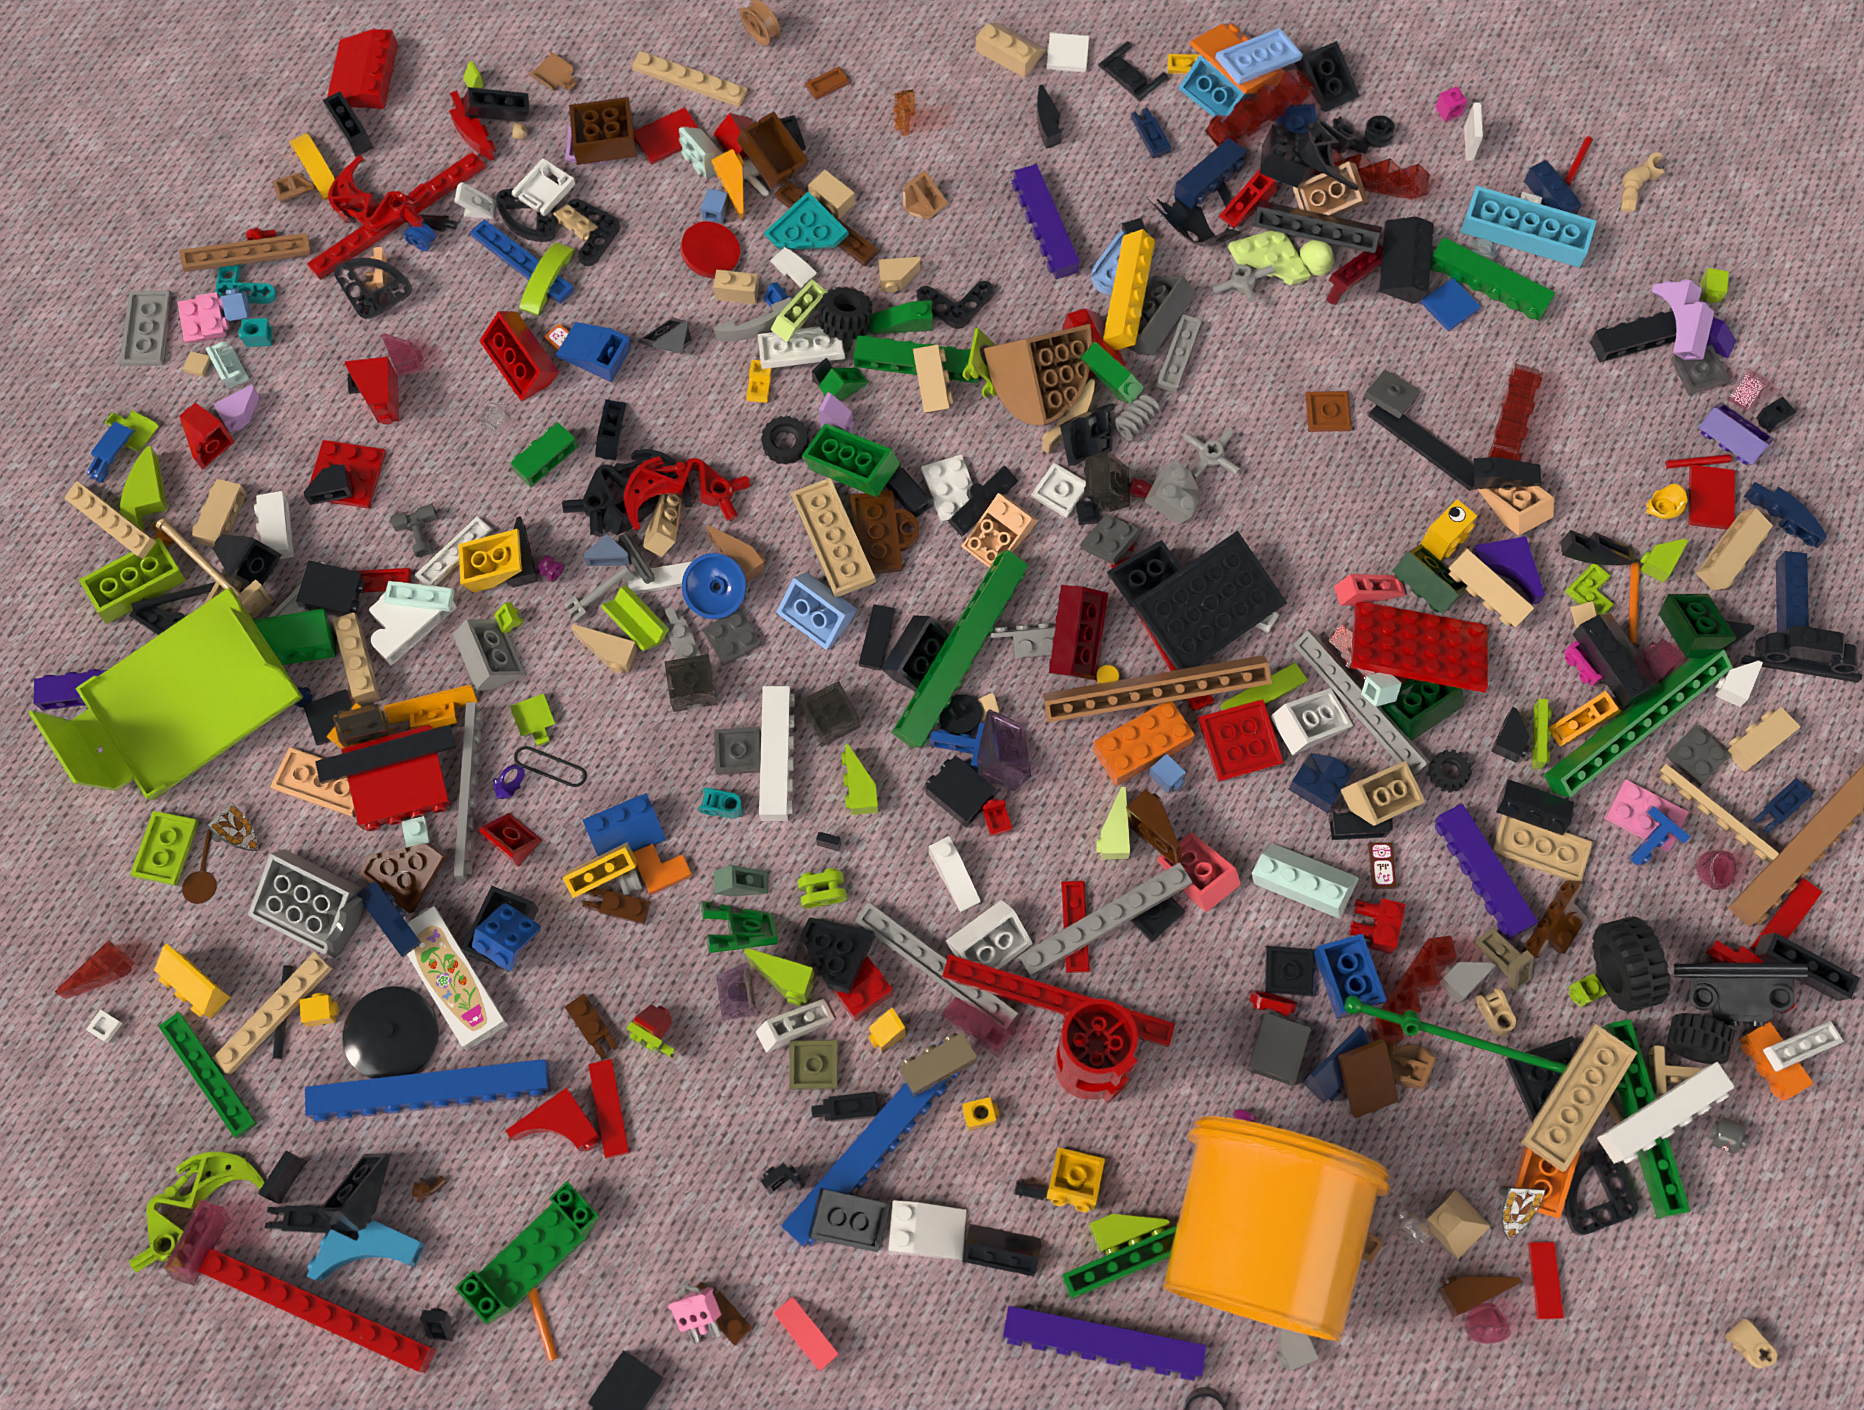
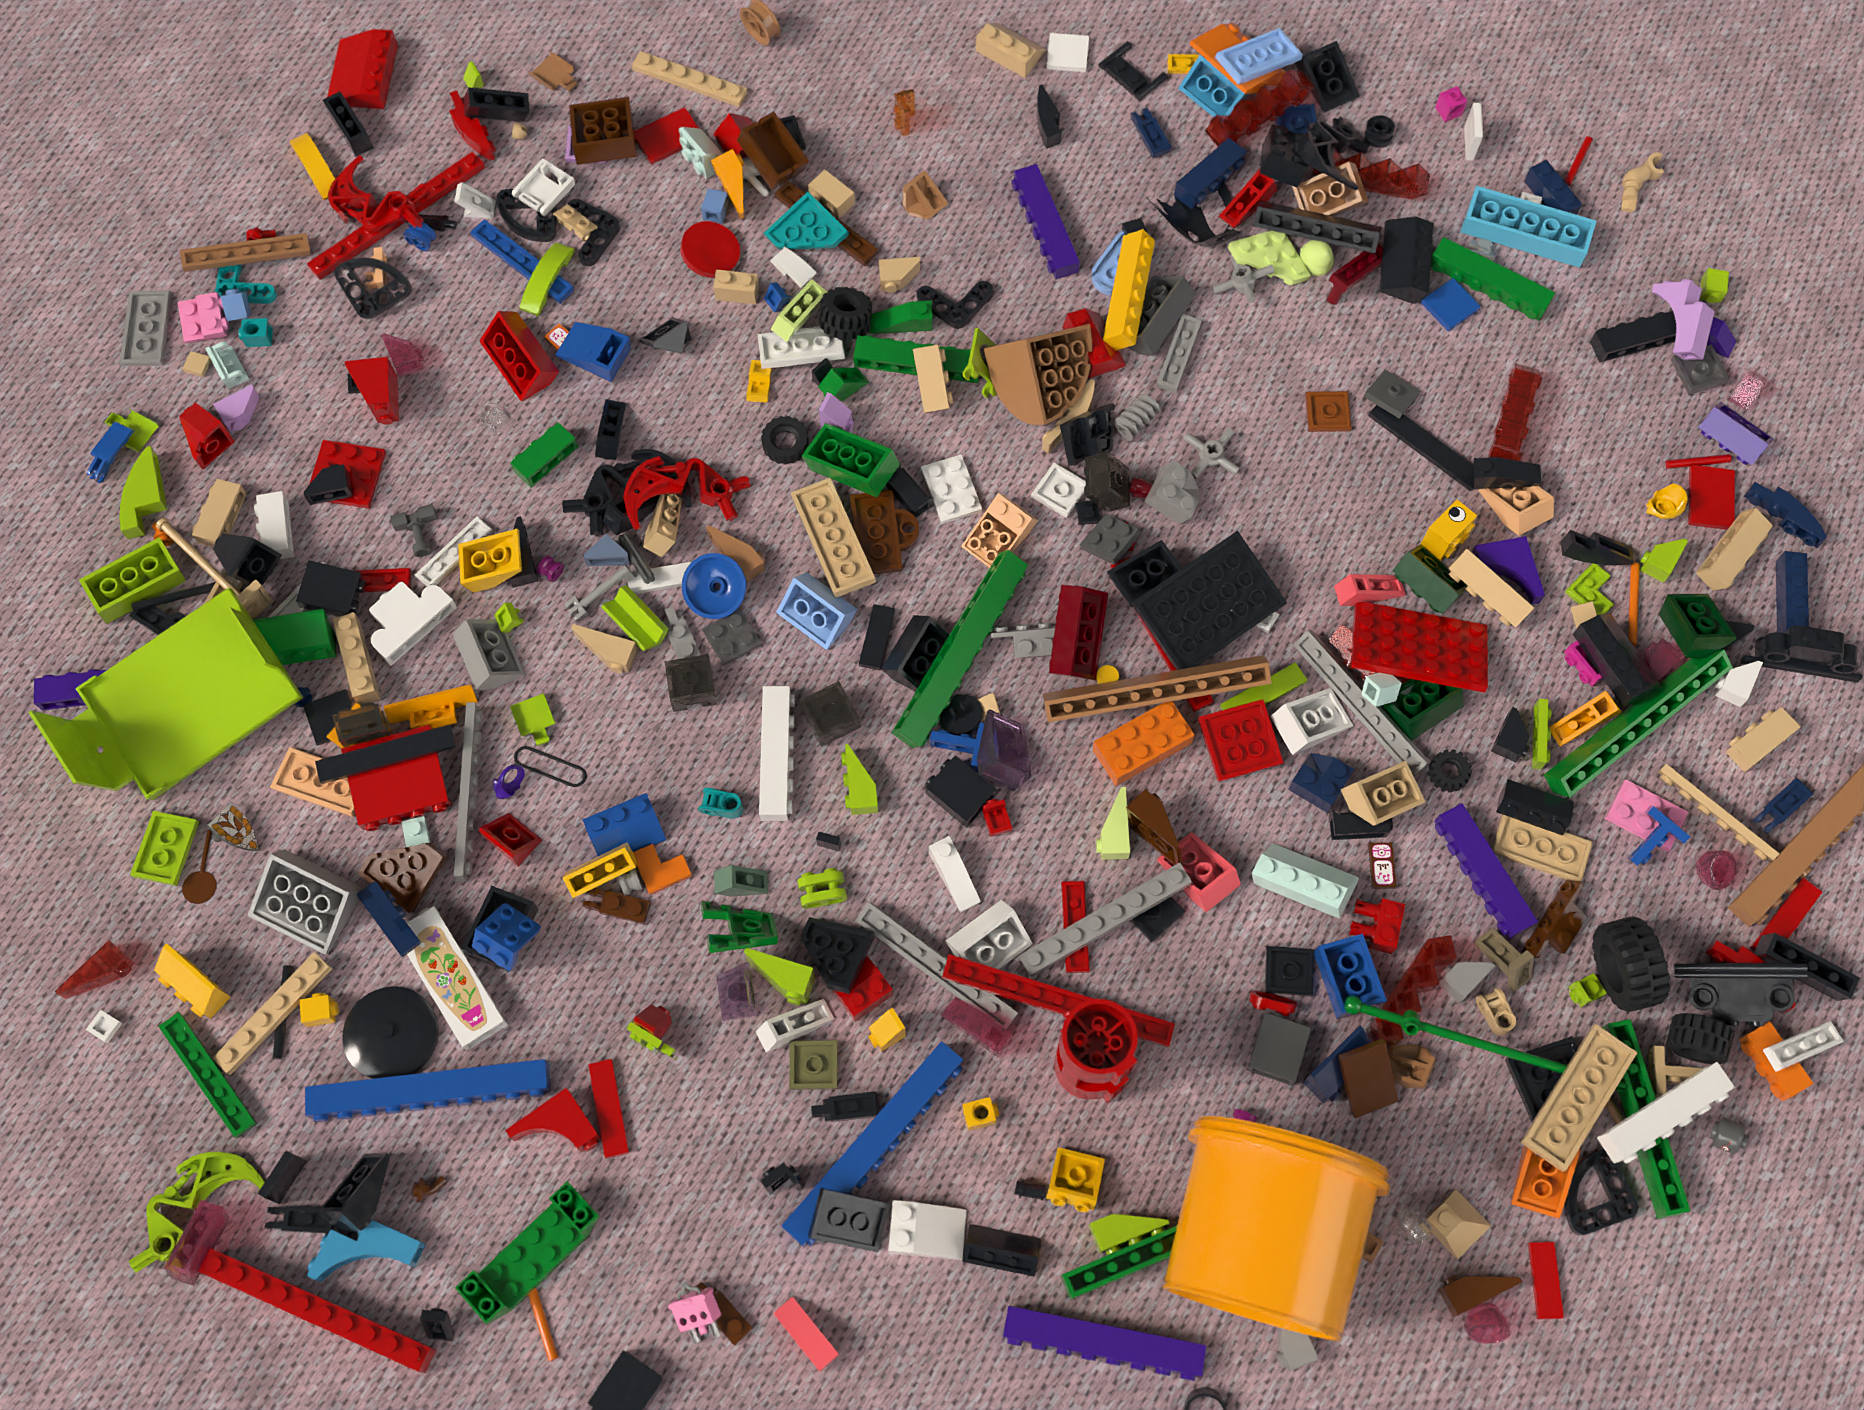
tan plate [64,481,156,559] -> none
medium nougat slope [272,173,315,203] -> none
dark grey tile [326,896,363,958] -> none
light aqua tile [384,581,455,612] -> none
reddish brown hinge [565,993,619,1059] -> none
light grey slope [713,298,792,341] -> none
flat silver plate [714,727,761,775] -> none
dark orange tile [805,66,849,100] -> none
dark tan brick [900,1032,977,1097] -> none
black hinge [947,465,1018,537] -> none
green slope [1080,342,1144,404] -> none
medium blue brick [1149,753,1186,793] -> none
shield [1499,1186,1545,1240] -> none
dark grey plate [1665,725,1731,786] -> none
tan piece [1725,1318,1777,1368] -> none
black brick [1756,396,1796,434] -> none

